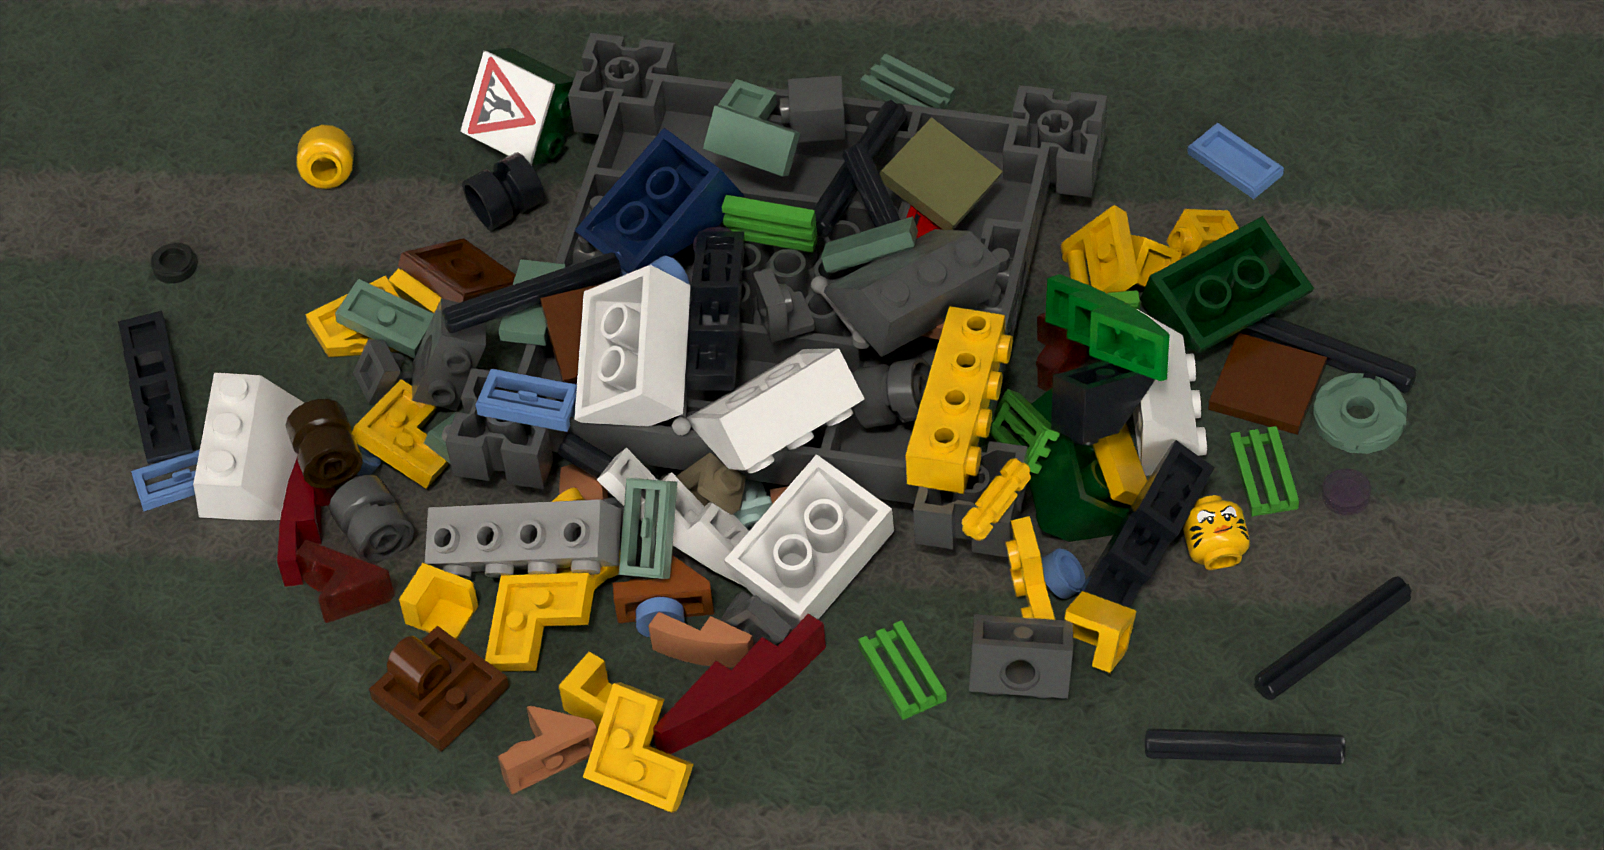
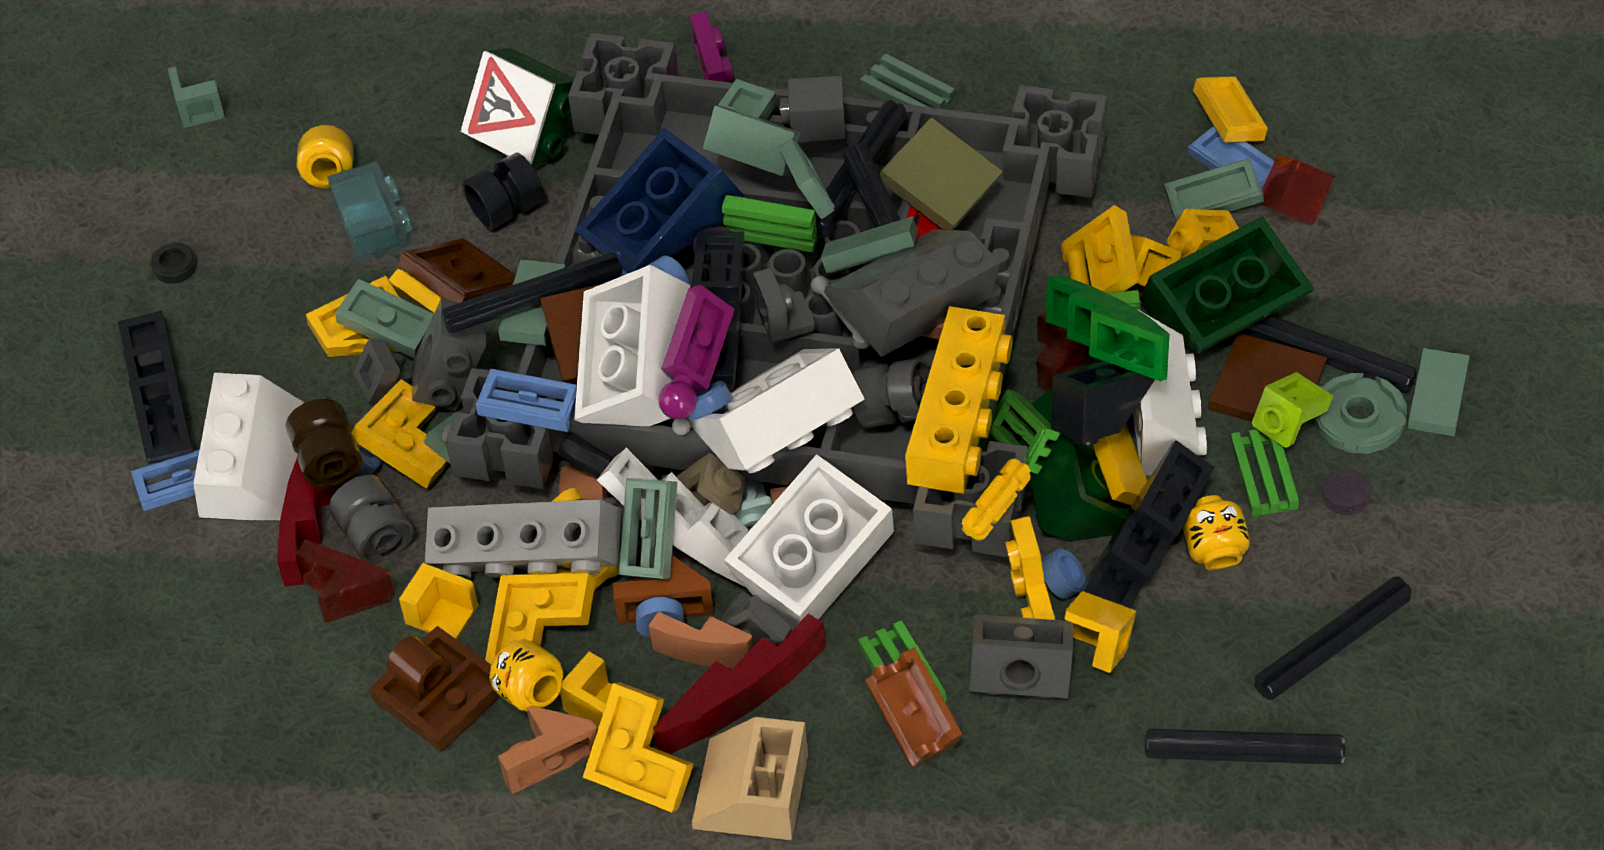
none -> sand green panel [168,66,225,128]
none -> clear light blue brick [327,161,412,264]
none -> yellow head [489,639,564,712]
none -> magenta plate [658,285,735,420]
none -> medium blue tile [689,381,733,420]
none -> magenta plate [690,11,733,82]
none -> tan slope [692,717,808,840]
none -> sand green tile [779,138,835,219]
none -> dark orange hinge [864,647,963,767]
none -> sand green tile [1164,158,1264,223]
none -> yellow tile [1193,76,1268,142]
none -> lime bracket [1252,372,1334,448]
none -> clear red panel [1258,154,1335,225]
none -> sand green tile [1408,348,1470,436]

